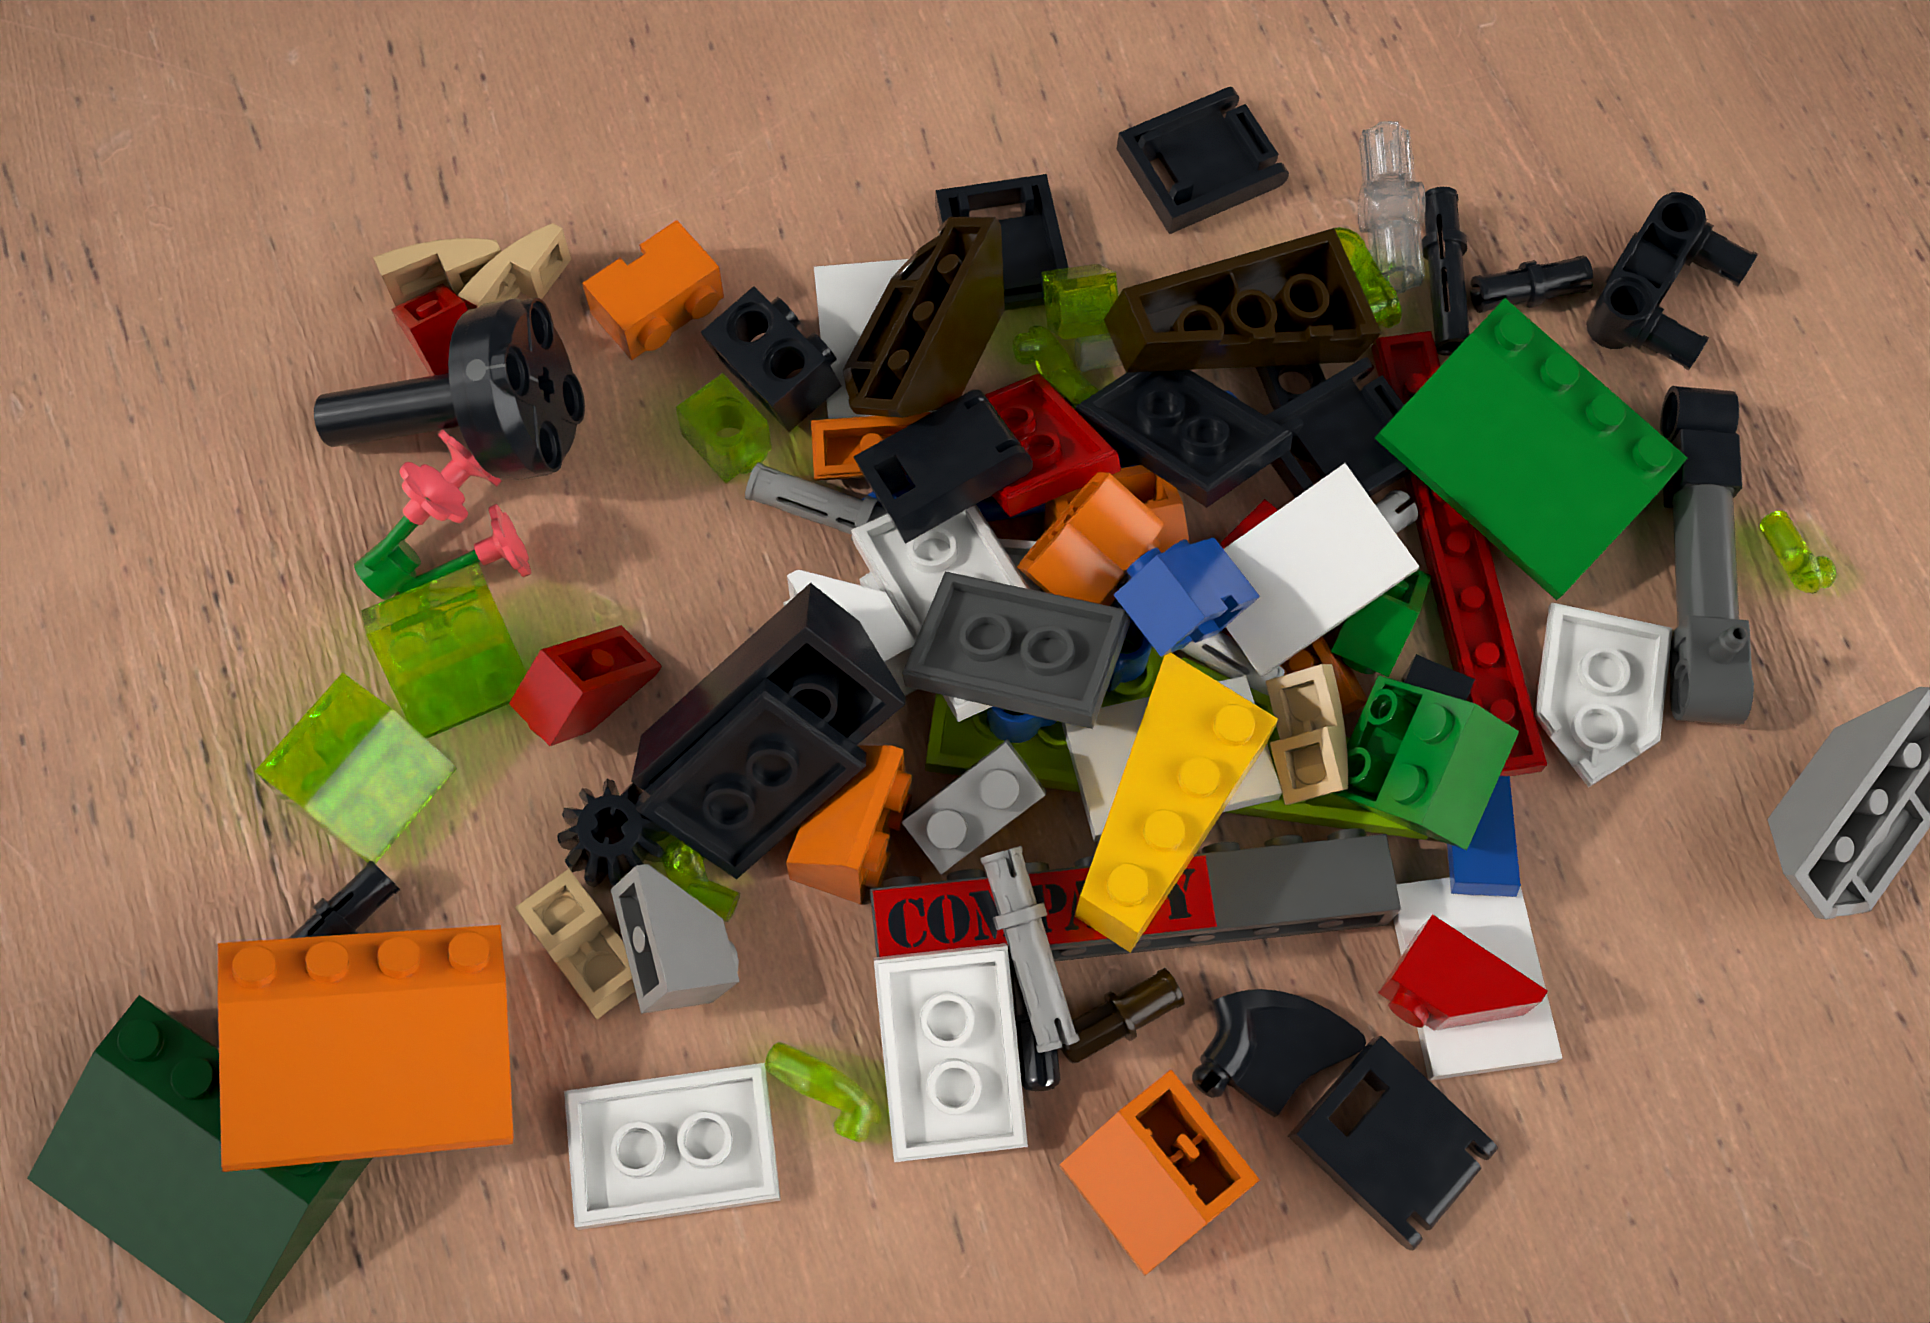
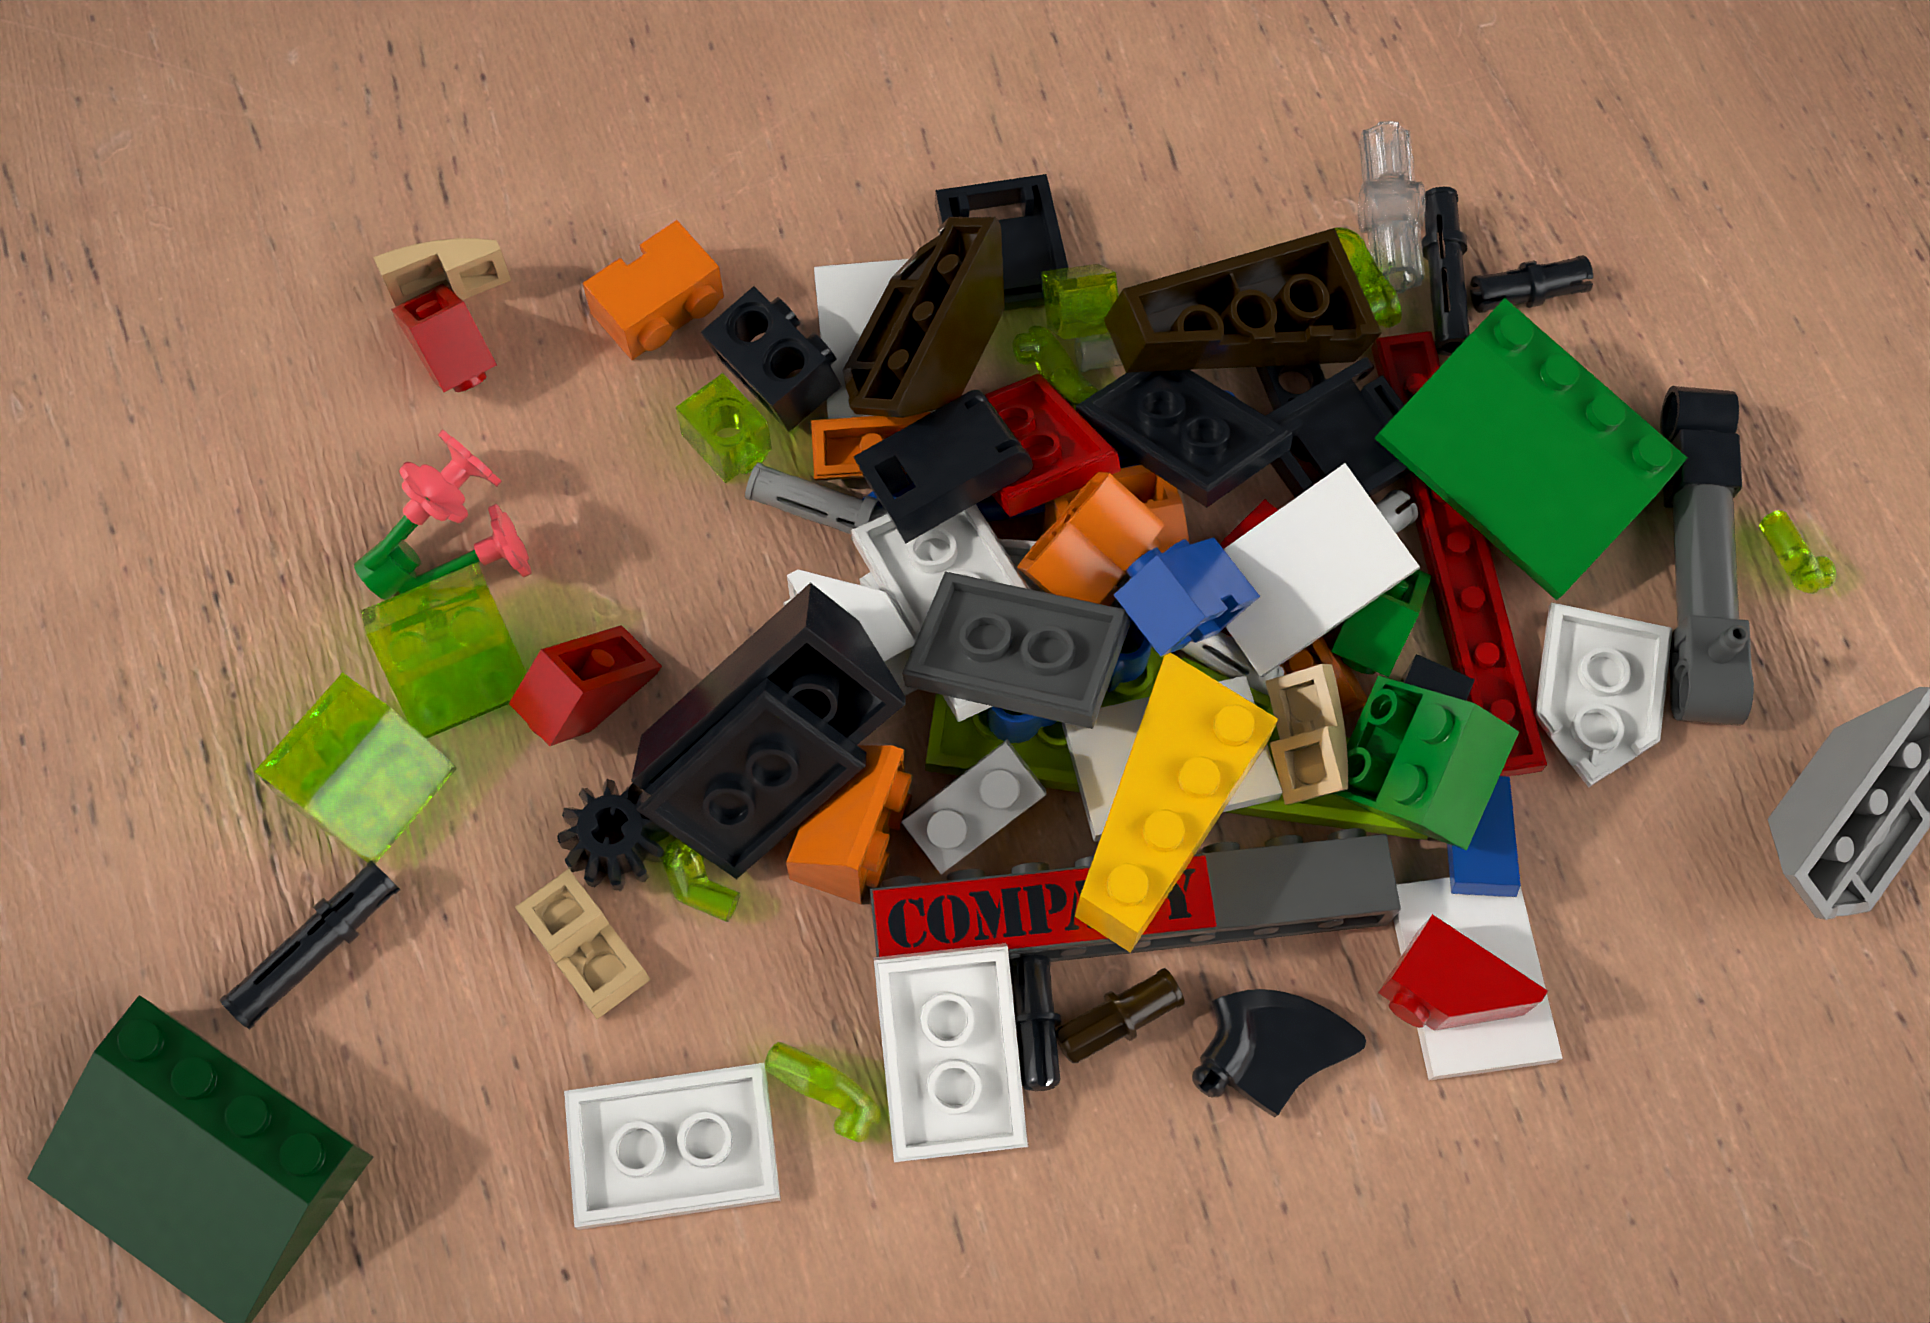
orange slope [218,925,514,1172] -> none
black piece [314,298,585,479] -> none
tan slope [457,223,571,310] -> none
light grey slope [611,864,740,1014] -> none
light grey pin [980,846,1080,1053] -> none
orange slope [1059,1070,1260,1276] -> none
black container [1116,87,1289,234] -> none
black container [1288,1036,1498,1251] -> none
black piece [1586,192,1758,371] -> none

